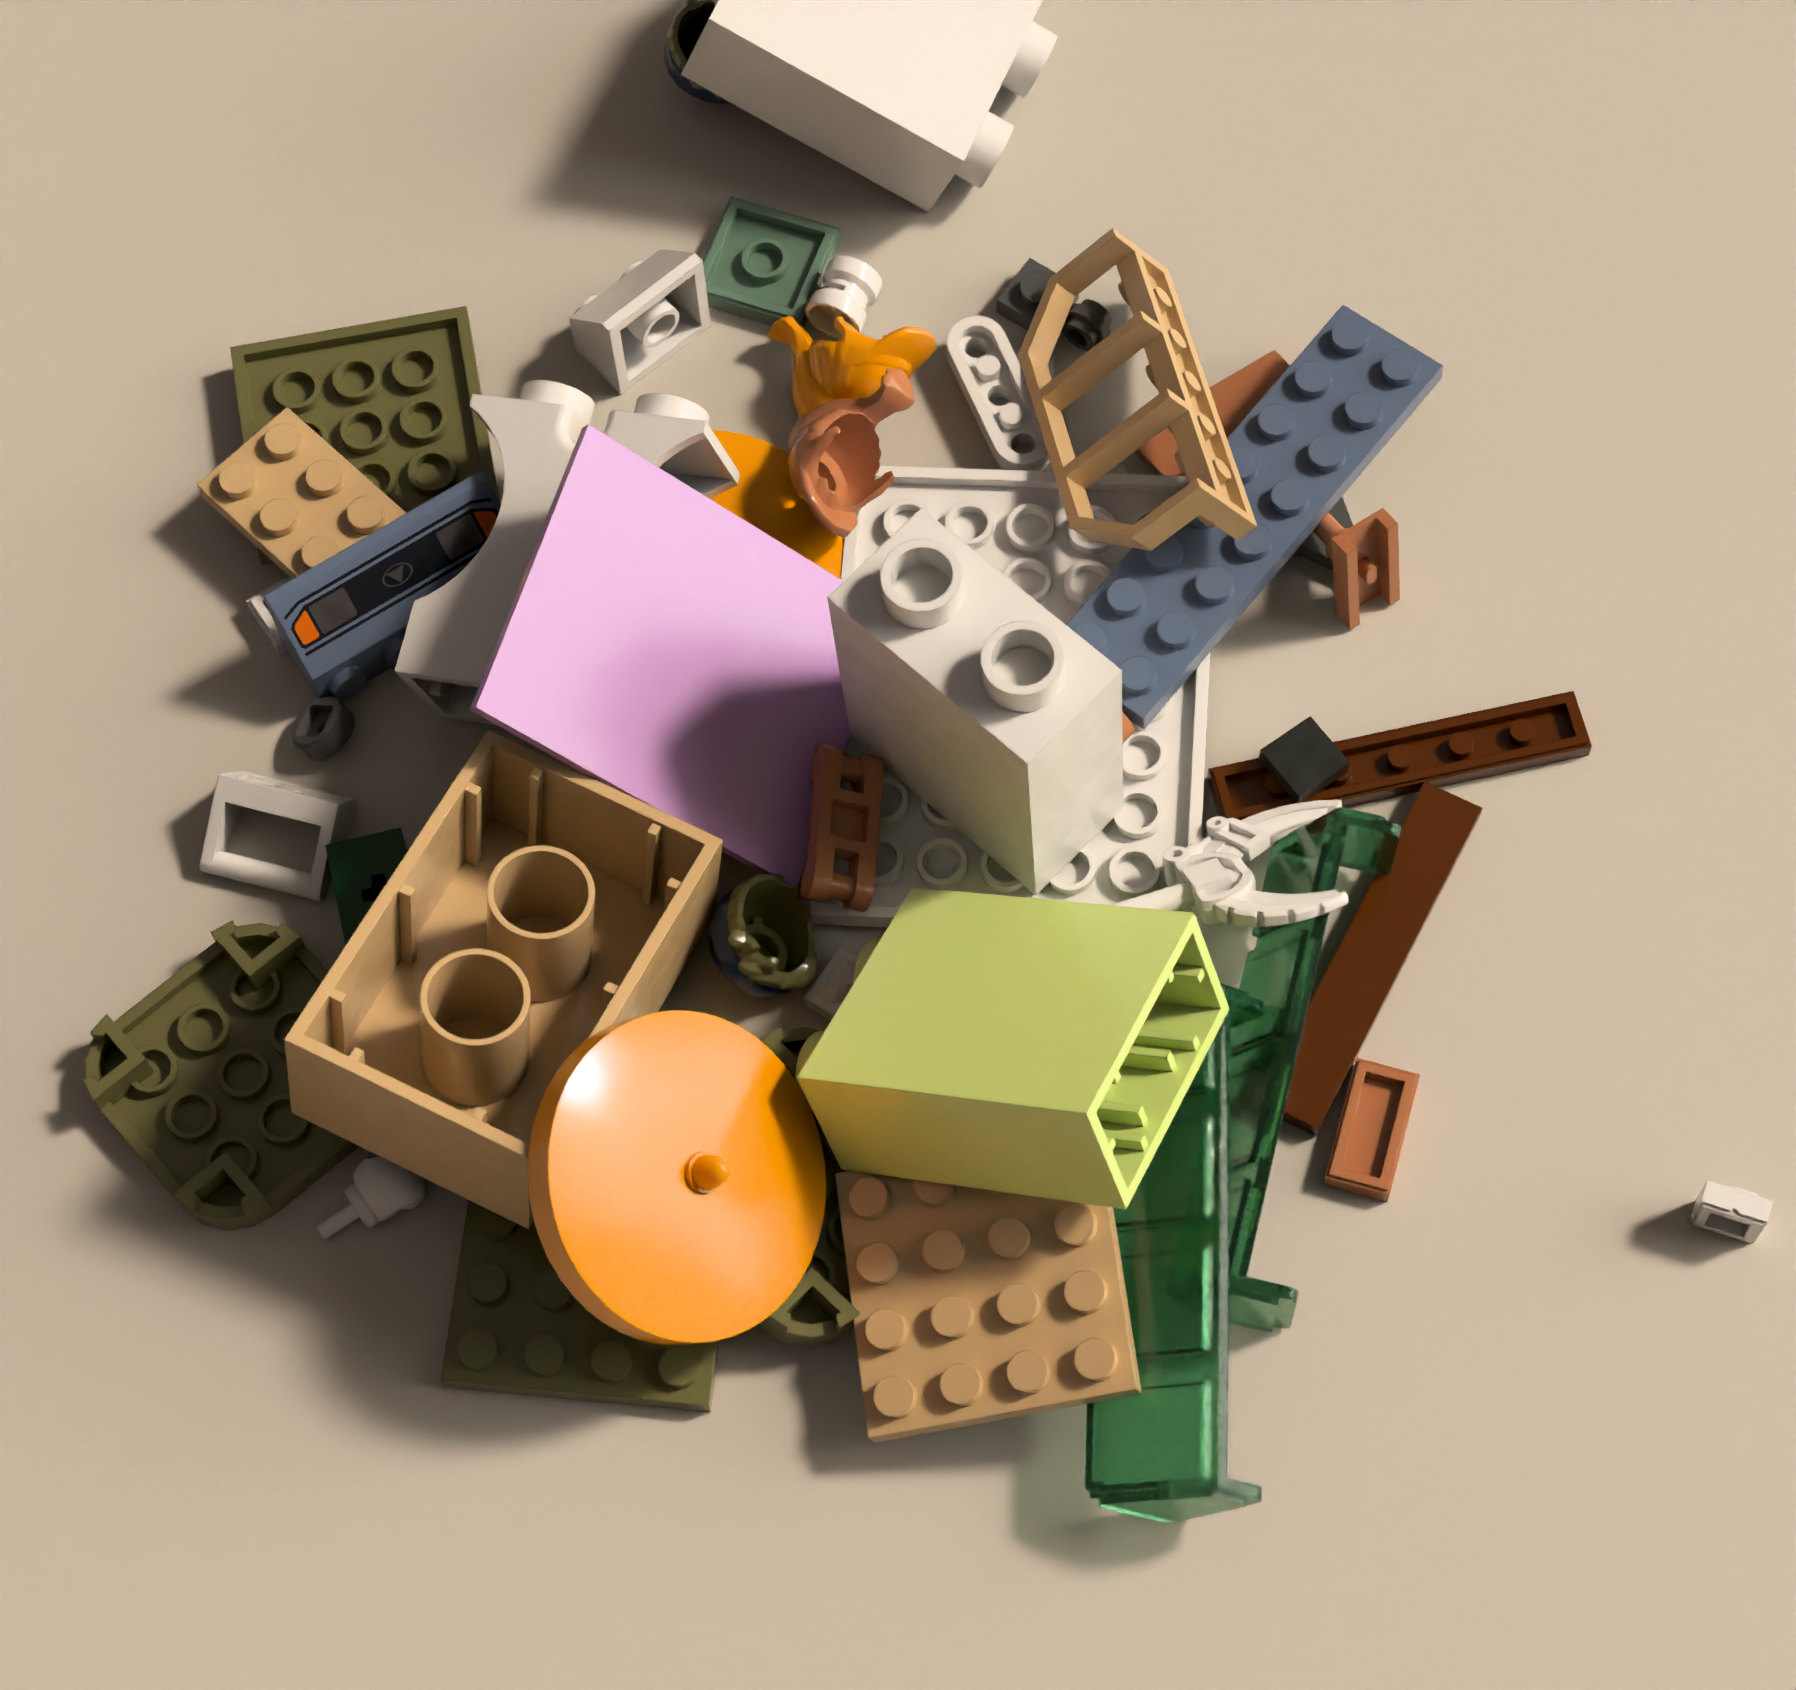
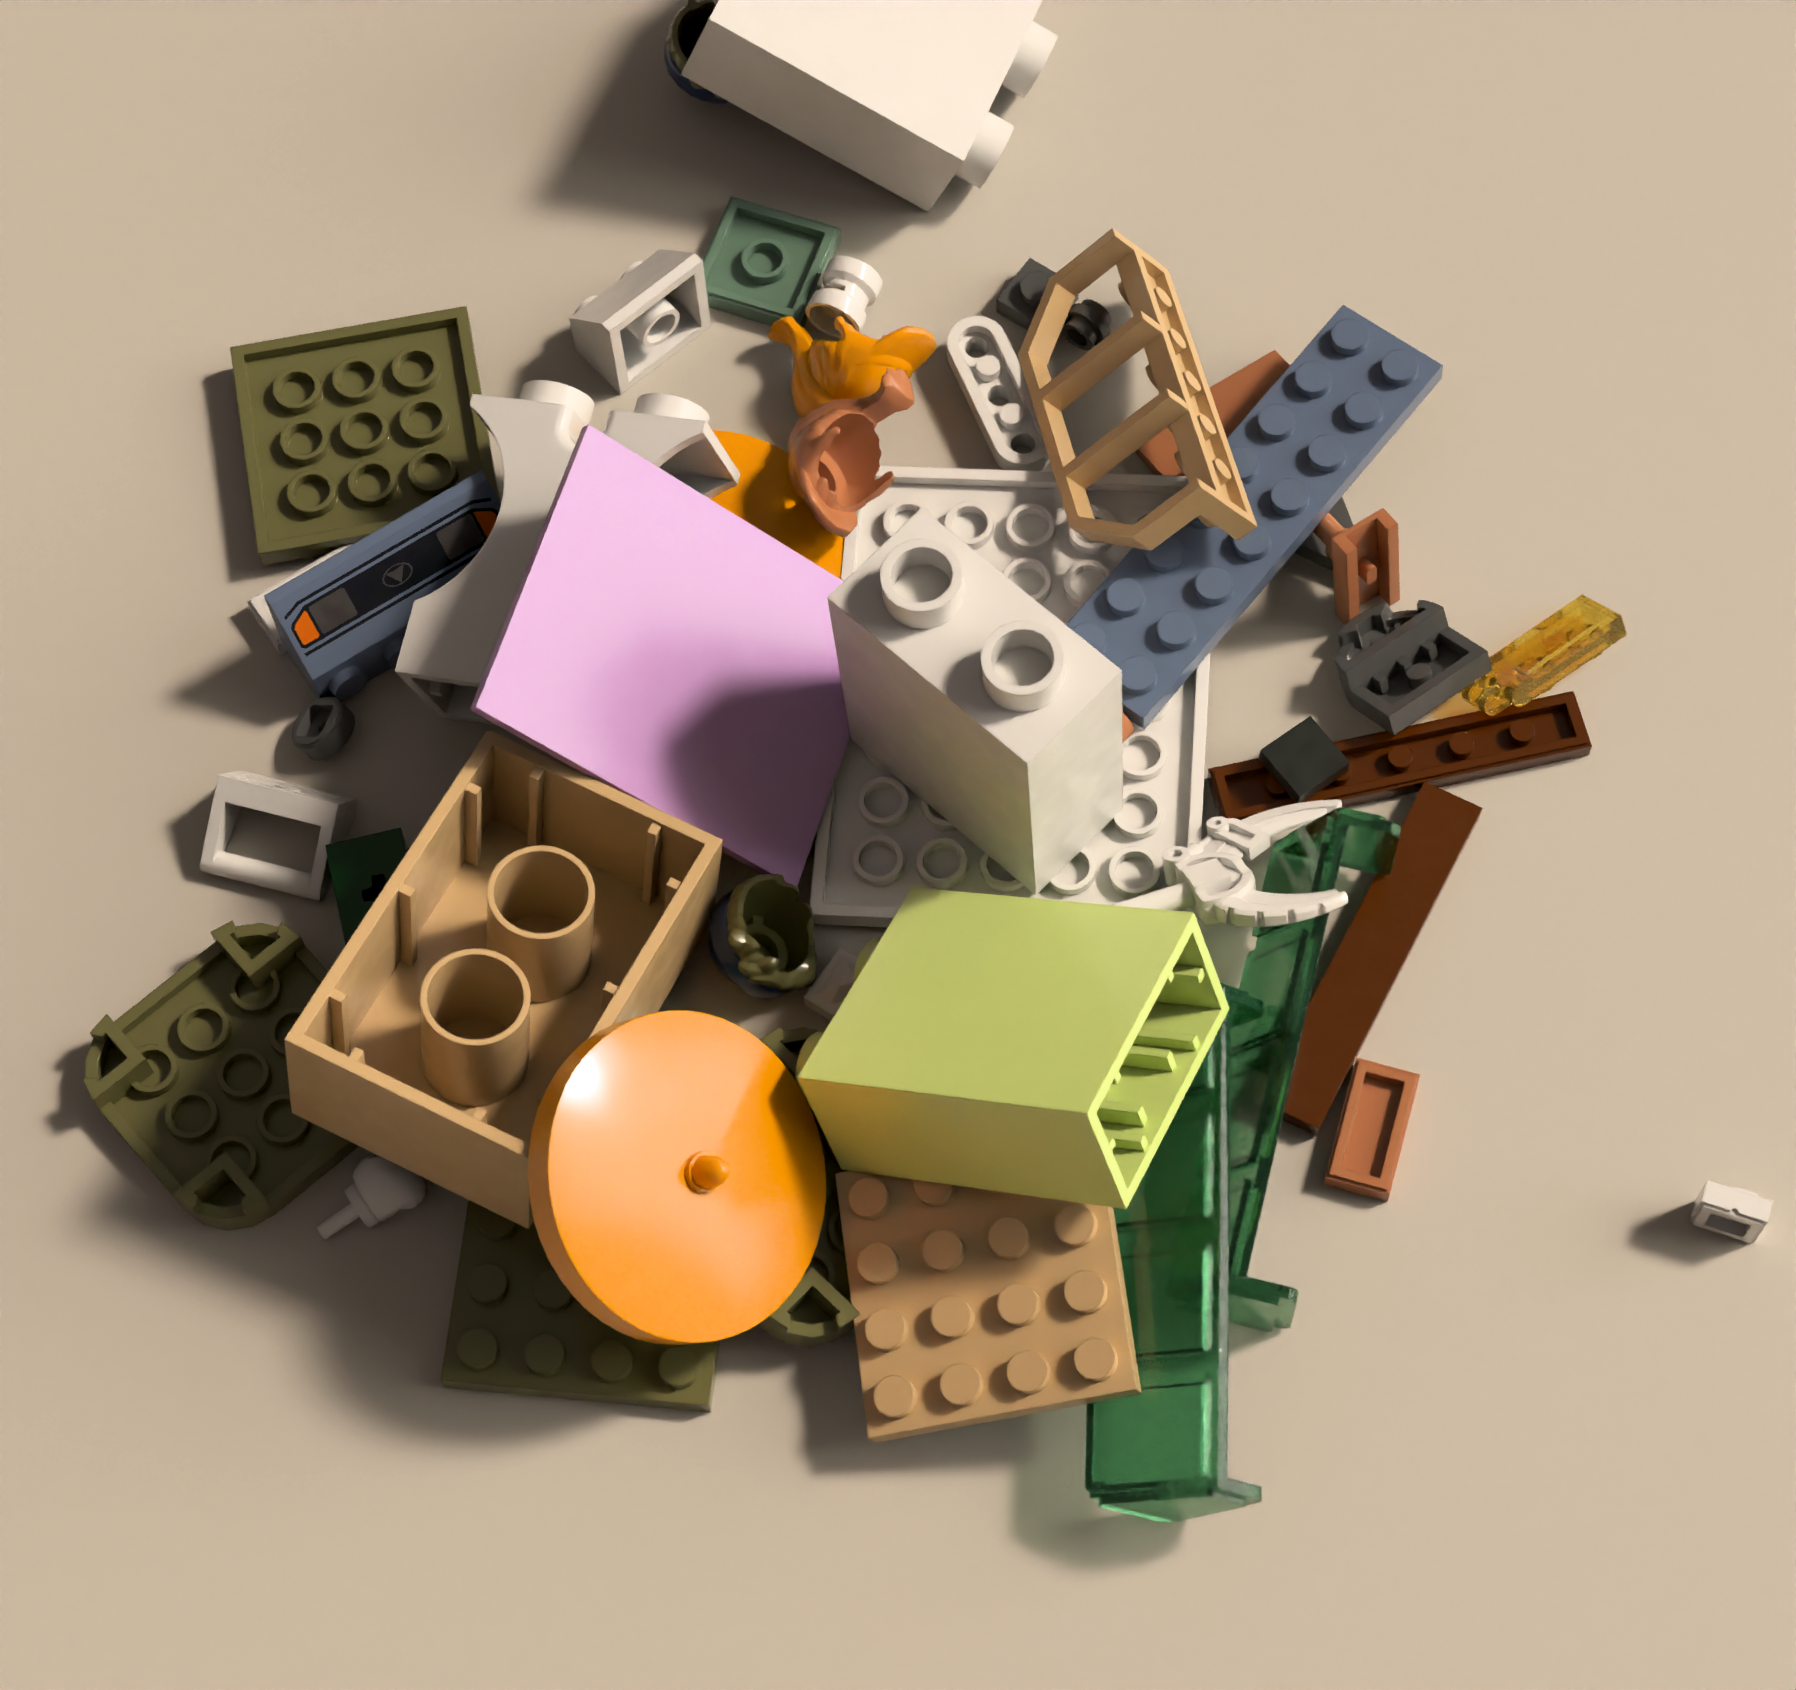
tan plate [196,407,406,579] -> none
nougat plate [800,743,884,912] -> none
none -> dark grey slope [1334,600,1492,735]
none -> clear yellow hinge [1462,594,1627,716]

